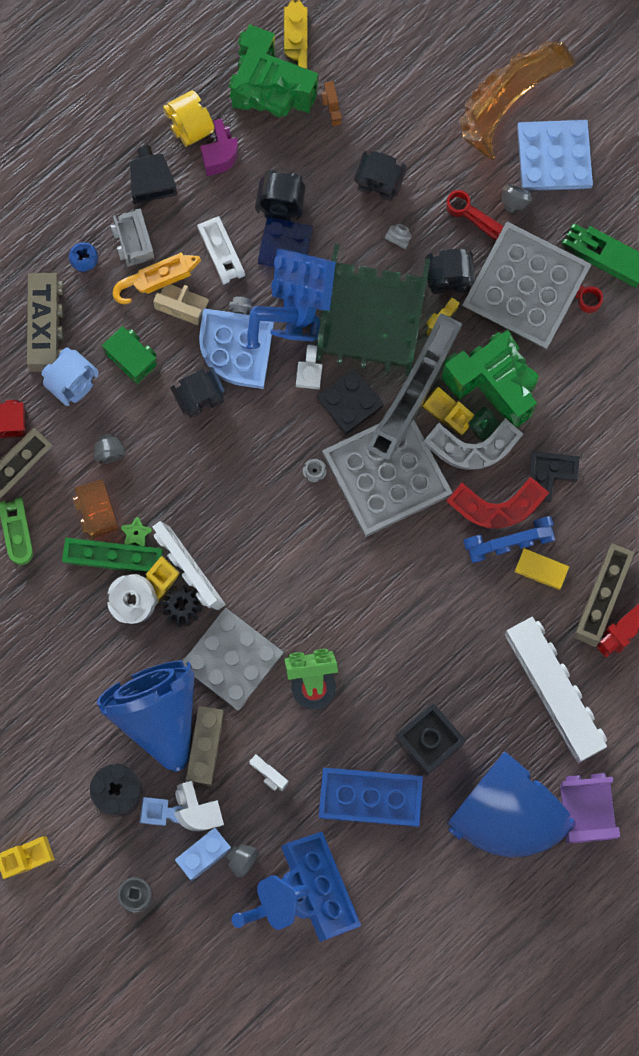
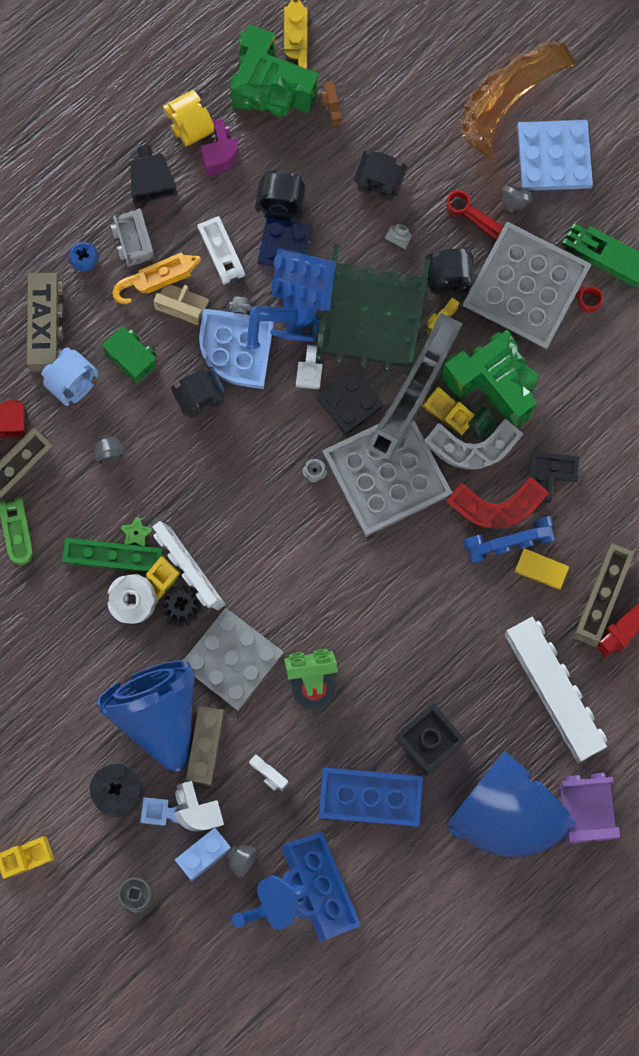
clear orange brick [72,479,119,538] -> none

